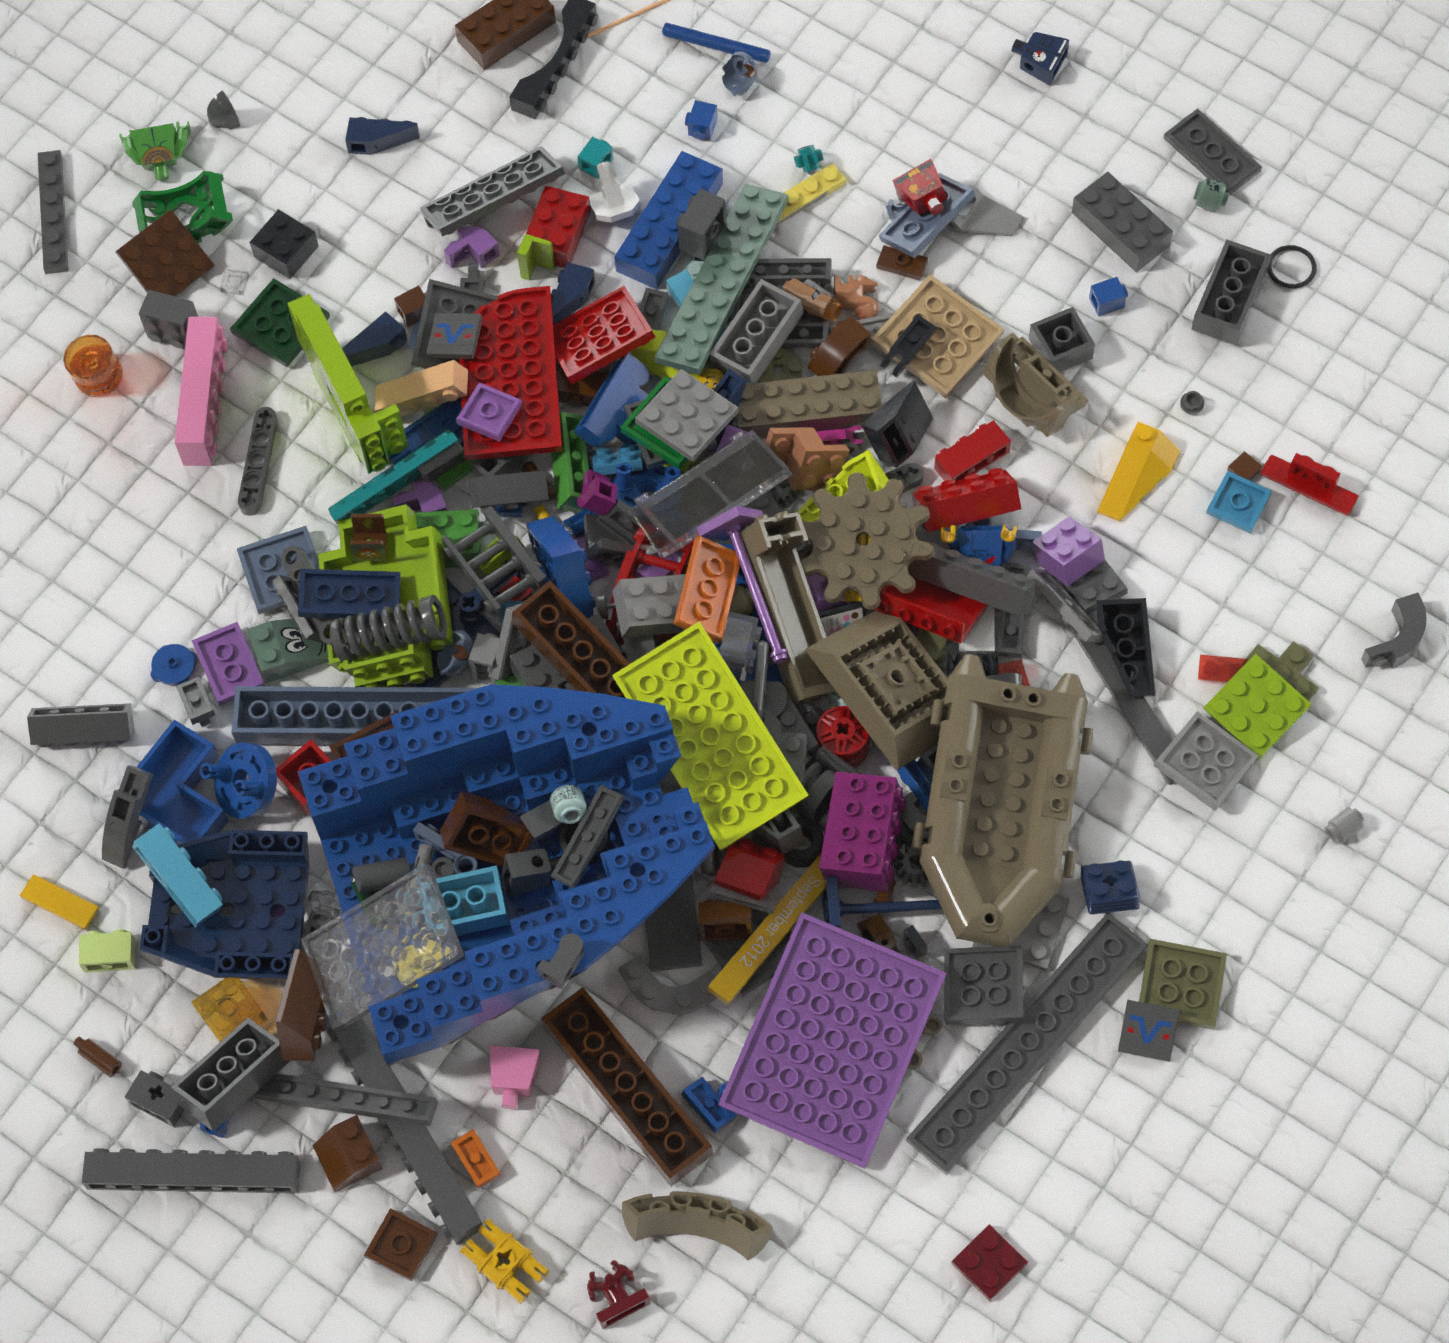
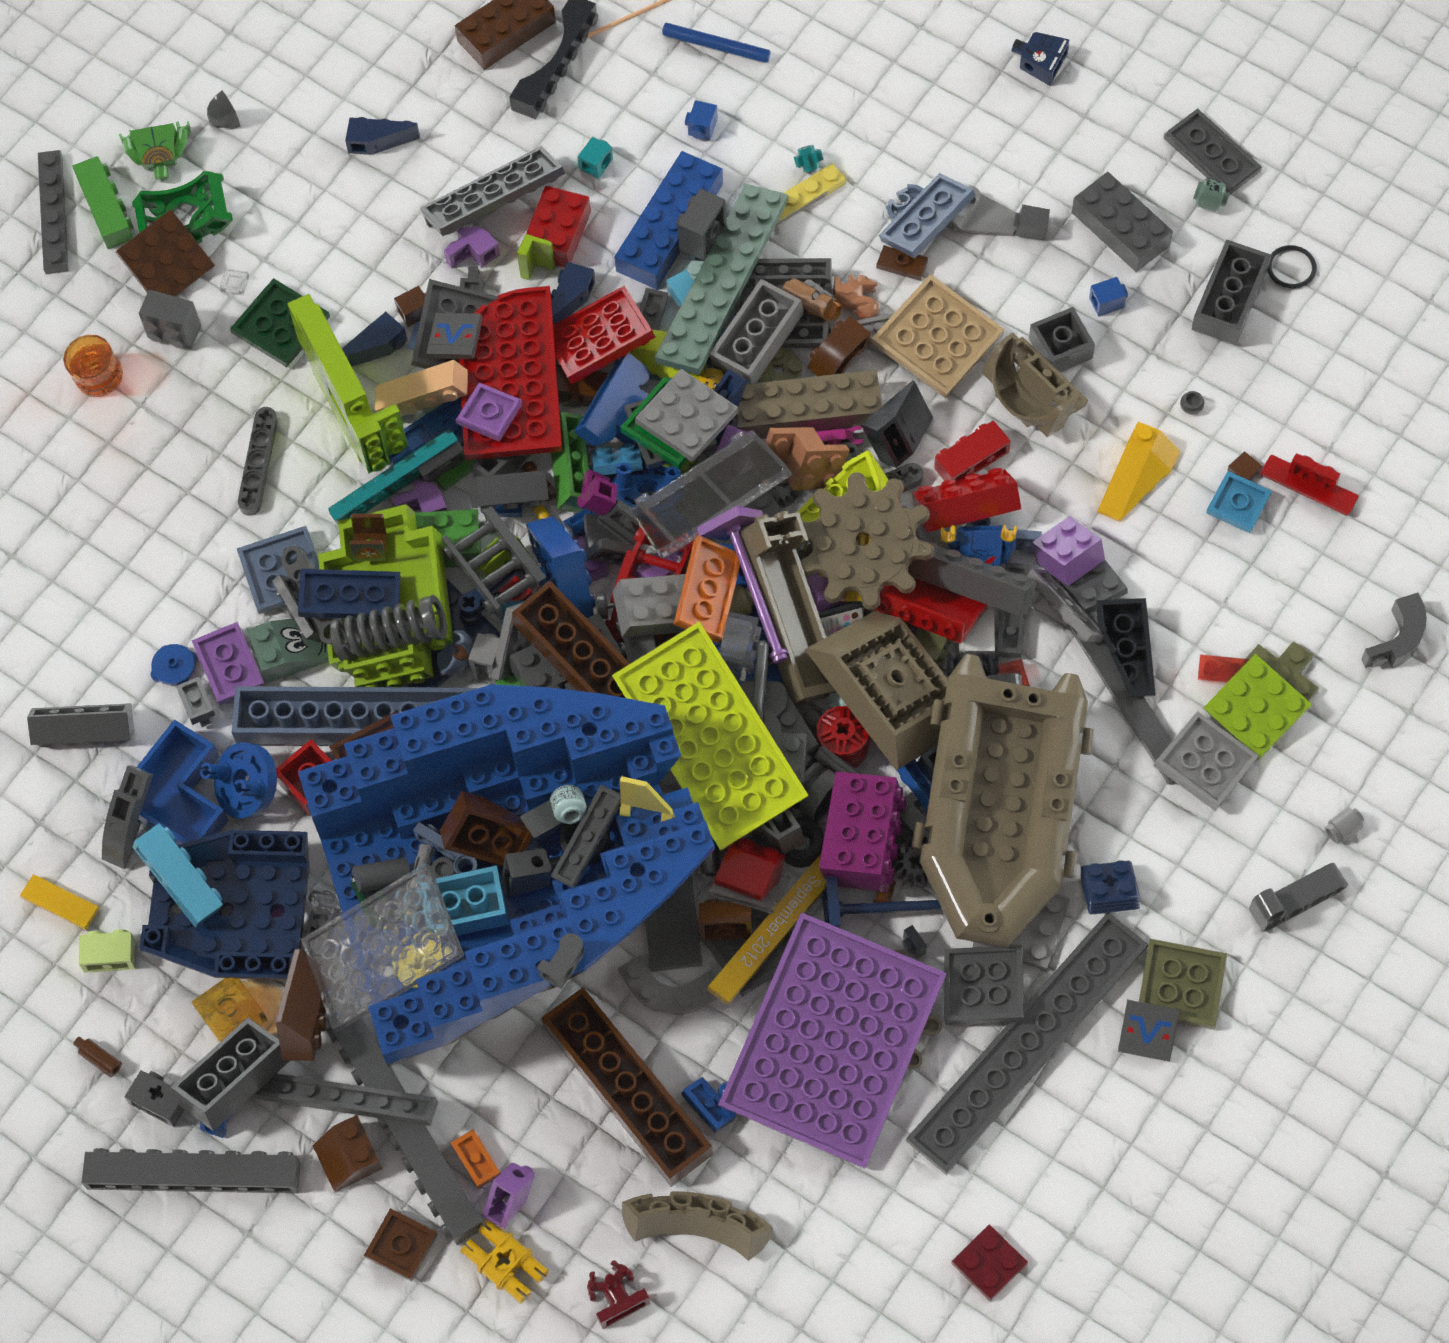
bright pink brick [174,317,228,466] -> none
black brick [249,209,319,279] -> none
bright pink torso [489,1046,542,1109] -> none
white piece [589,162,641,223] -> none
sand blue hair [722,51,757,96] -> none
dark brown leg [856,913,899,953] -> none
black hinge [880,314,937,377] -> none
torso [892,159,947,215] -> none
none -> bright green brick [72,156,134,249]
none -> medium lavender torso [482,1163,535,1229]
none -> light yellow flag [620,776,674,822]
none -> dark grey brick [1013,204,1050,241]
none -> dark grey beam [1249,863,1348,932]

